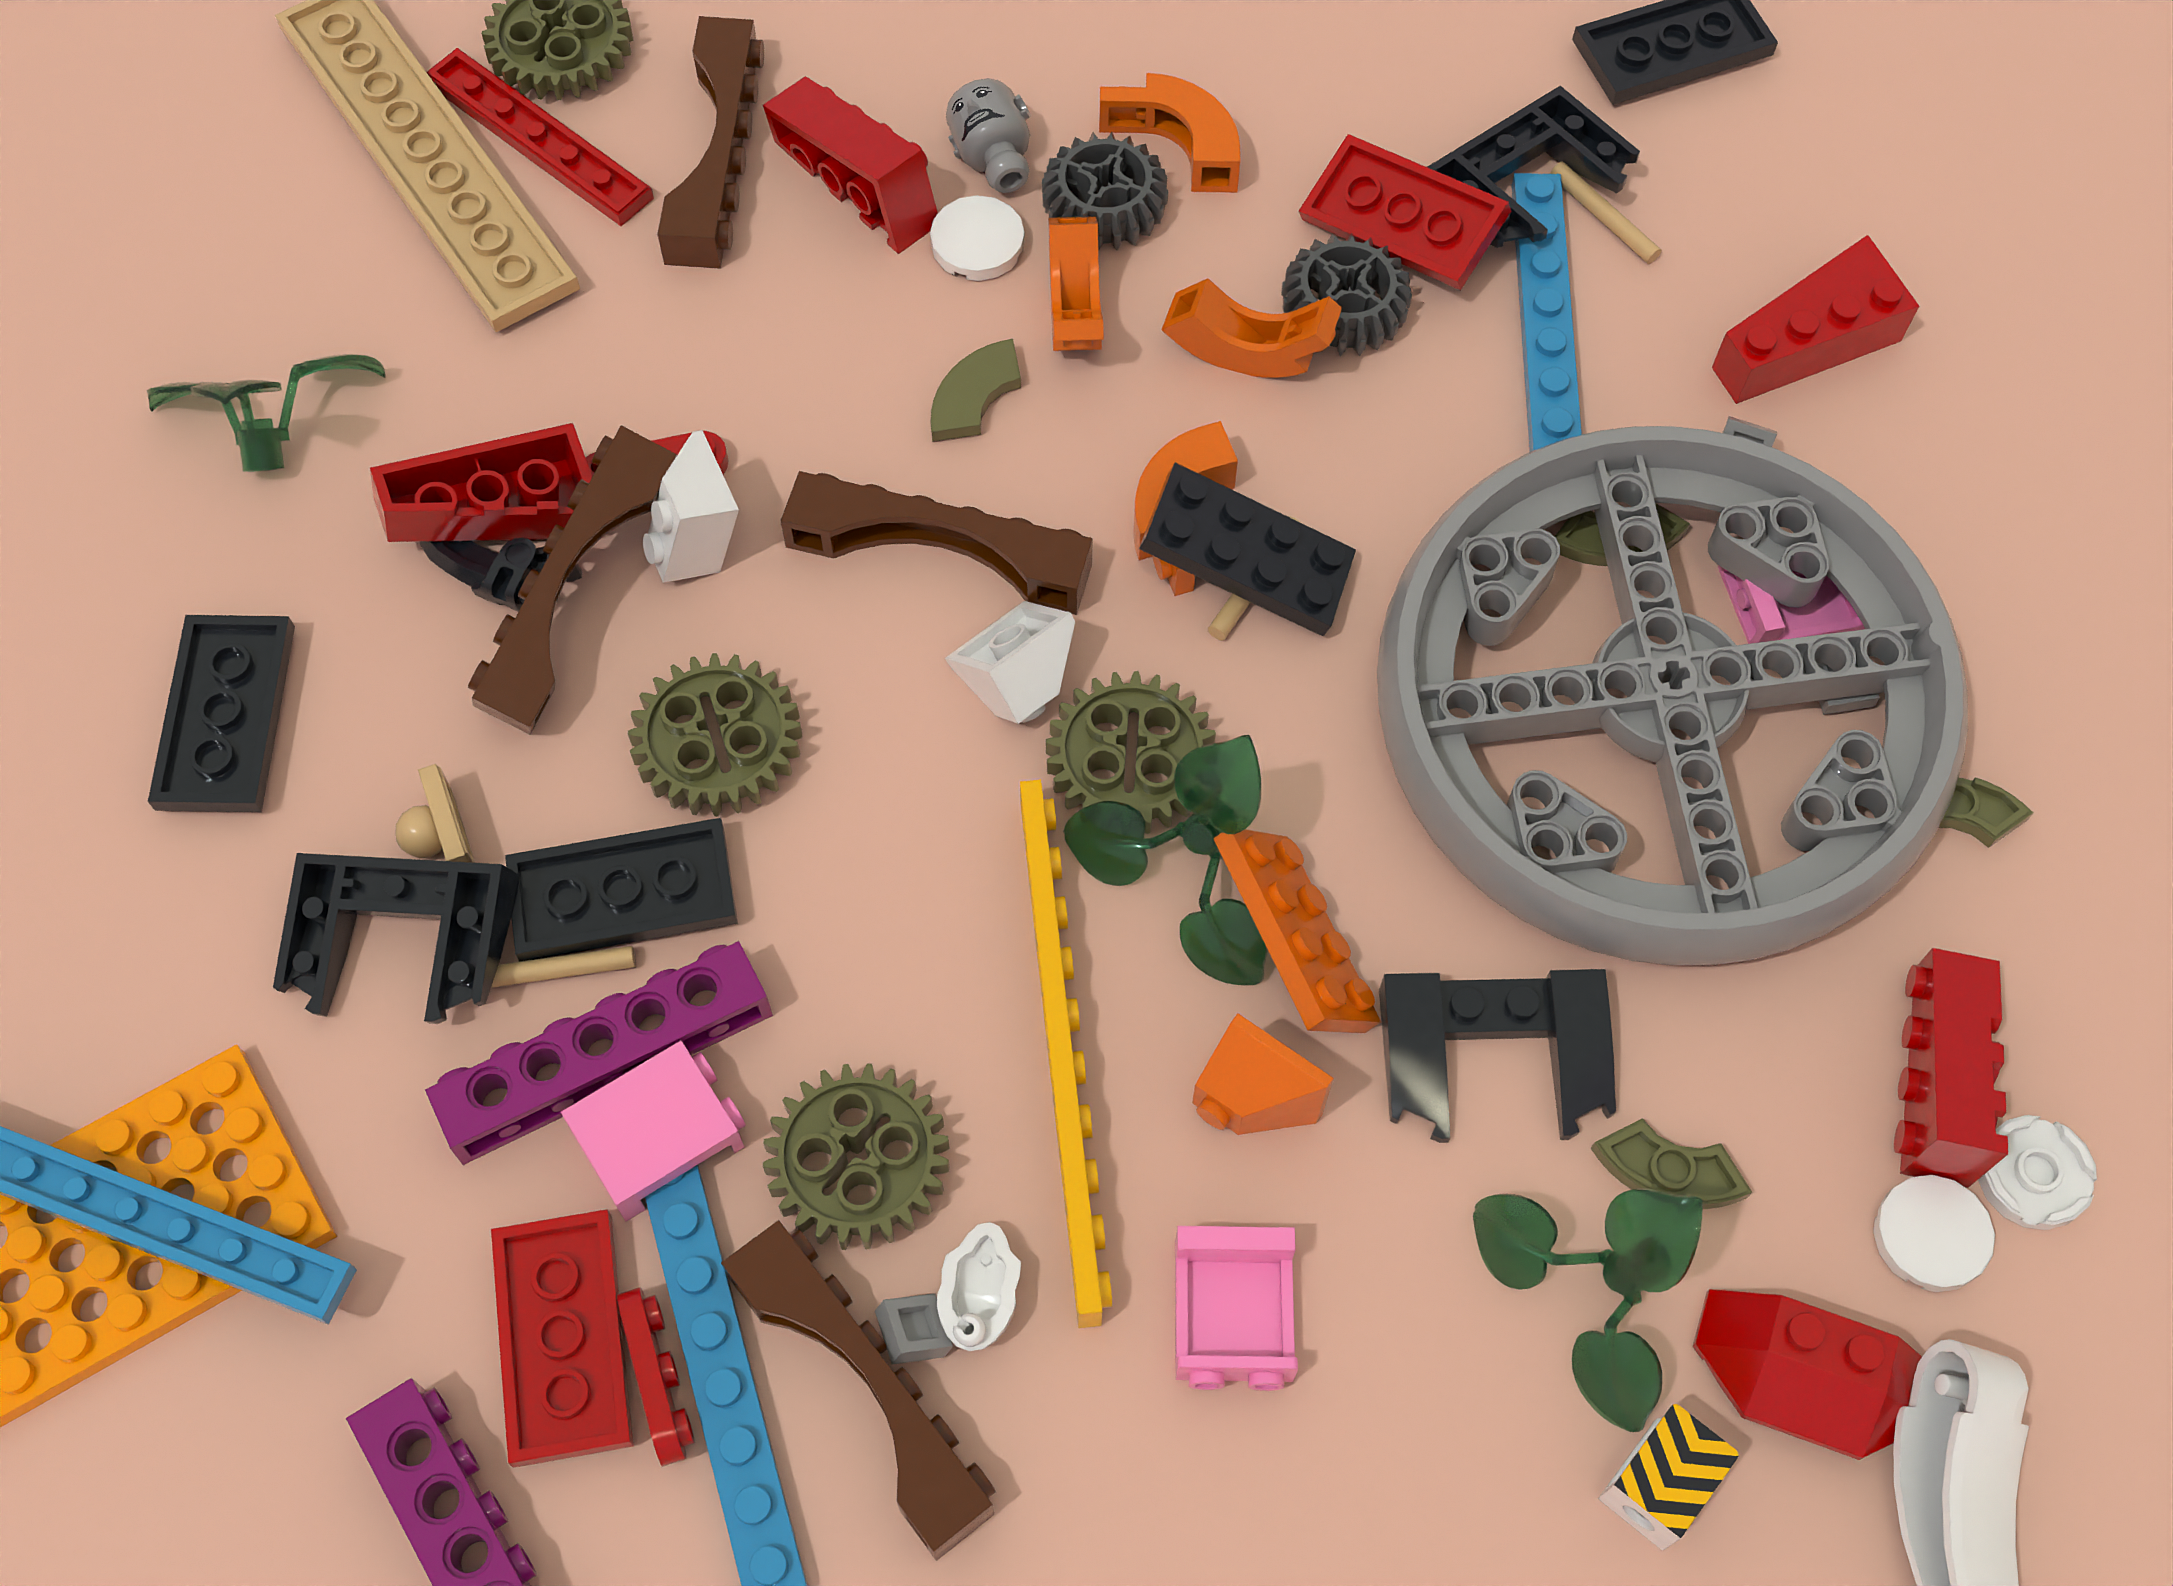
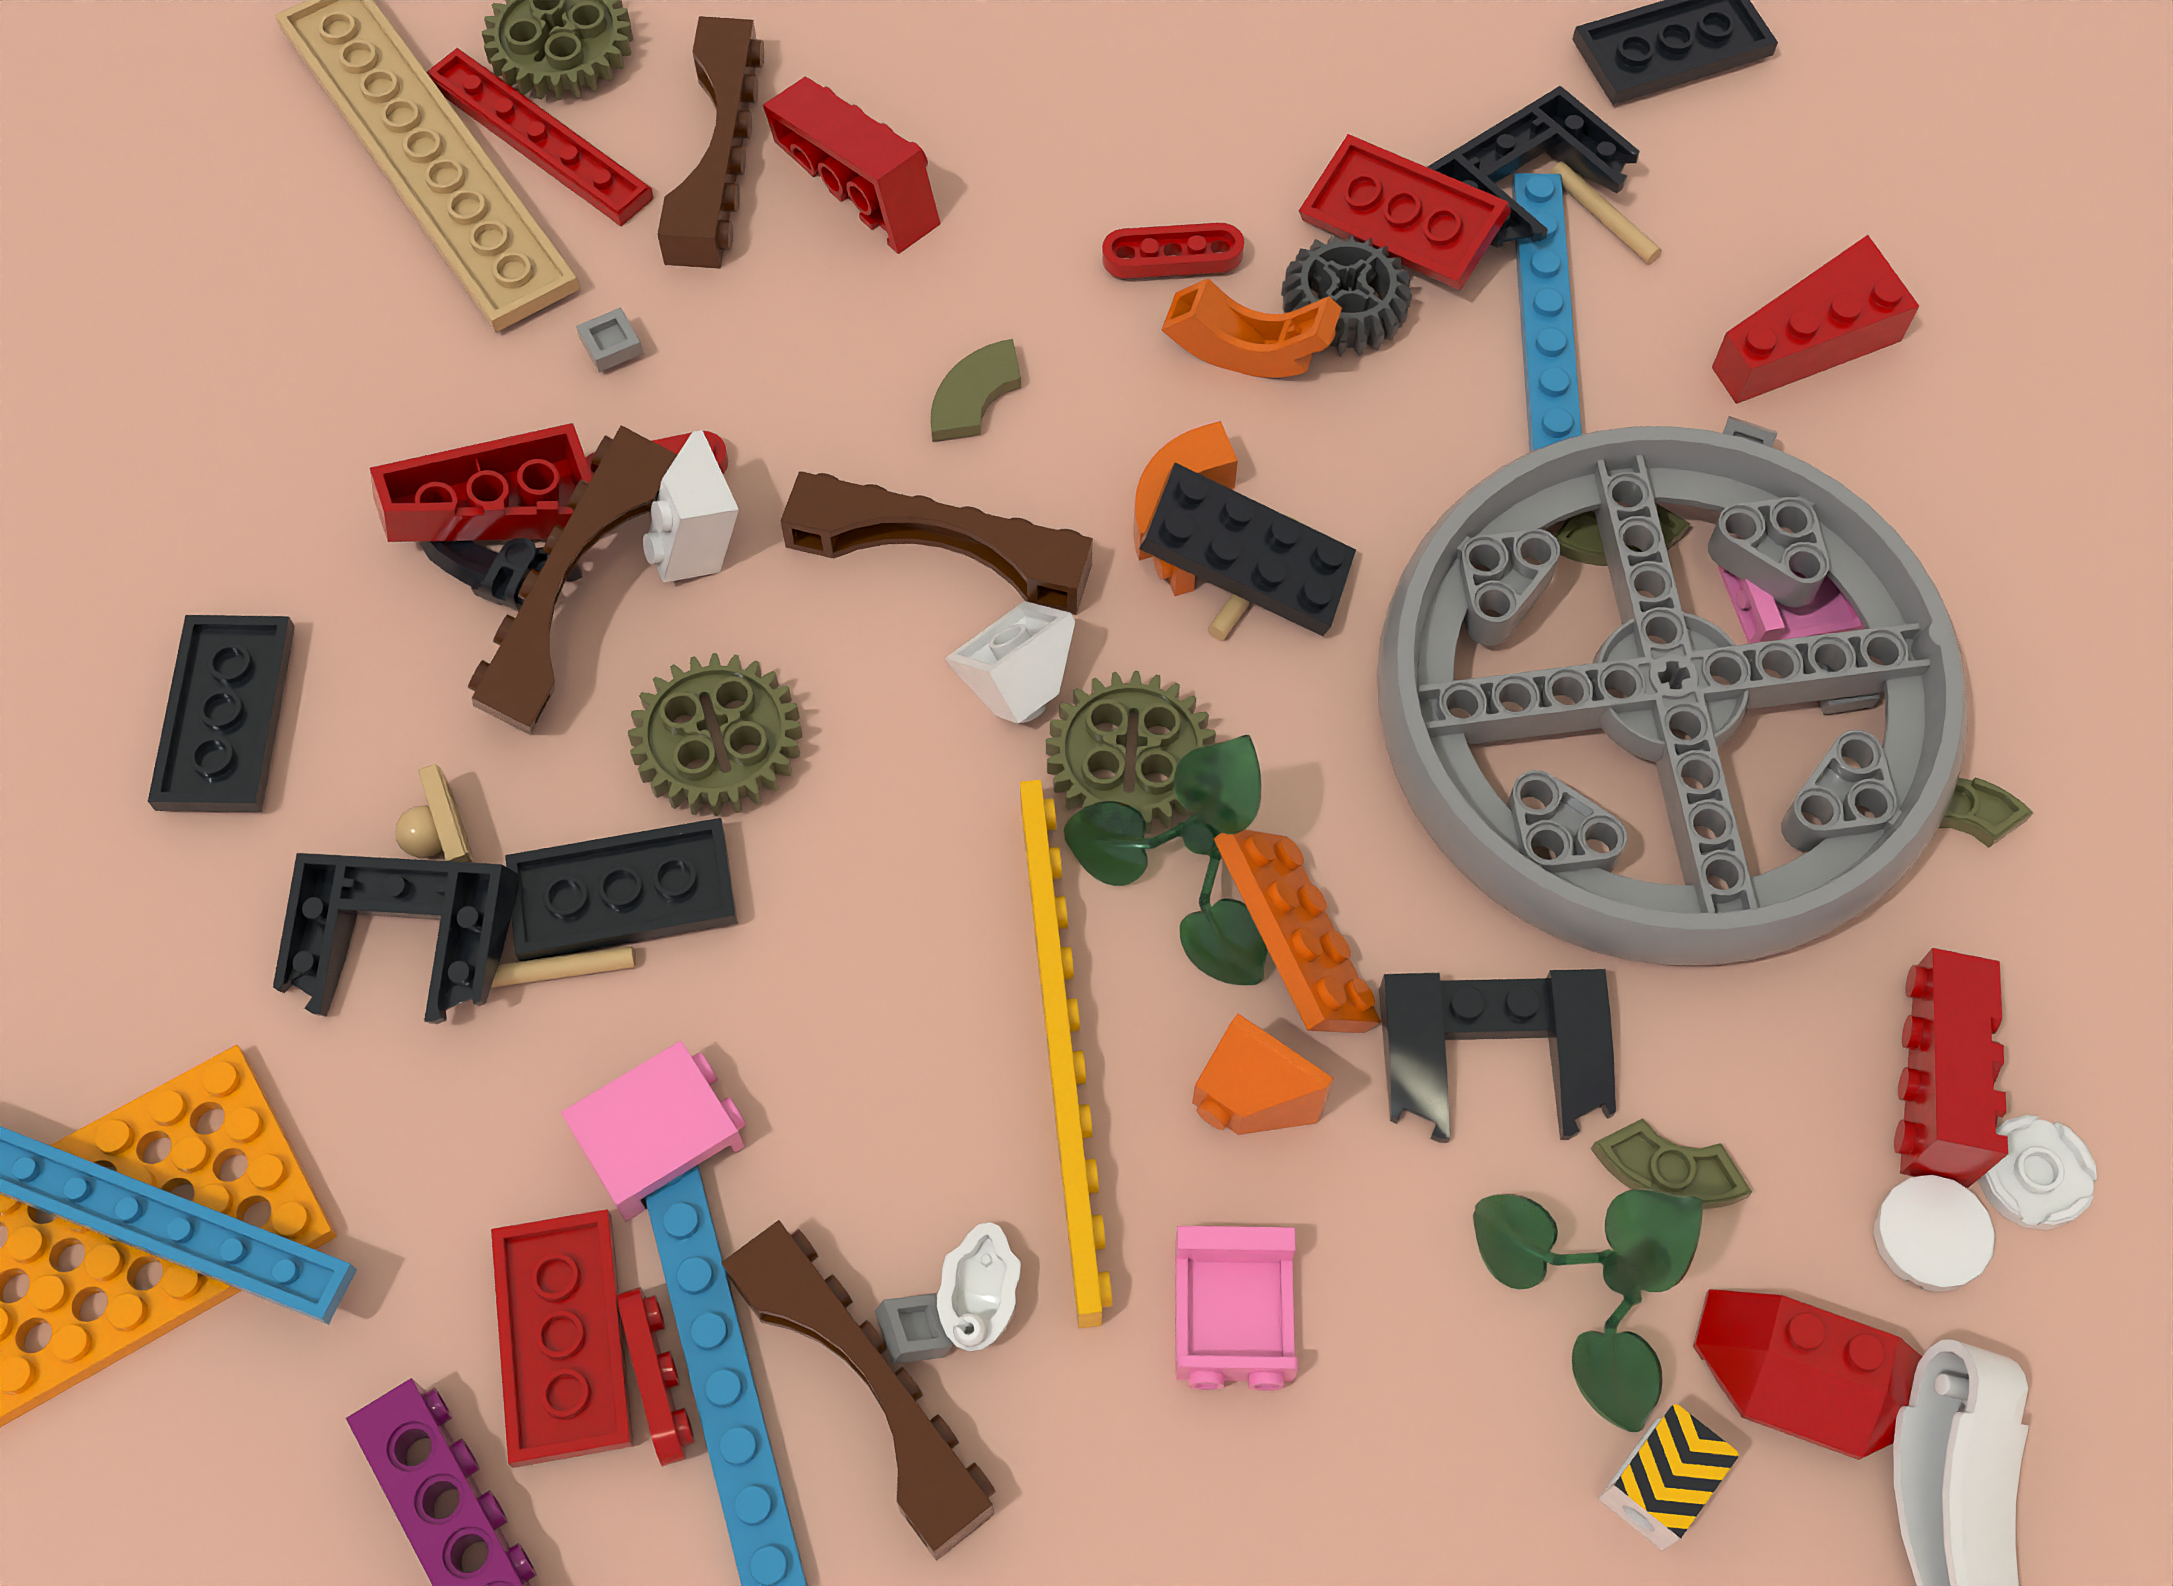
clear green plant [147,354,385,472] -> none
magenta brick [425,941,773,1165] -> none
olive gear [763,1063,950,1250] -> none
white tile [930,195,1025,281] -> none
light grey piece [946,78,1031,193] -> none
dark grey gear [1042,132,1168,251] -> none
orange arch [1048,217,1104,351] -> none
orange arch [1099,73,1240,193] -> none
none -> light grey plate [576,307,643,372]
none -> red plate [1102,223,1244,278]

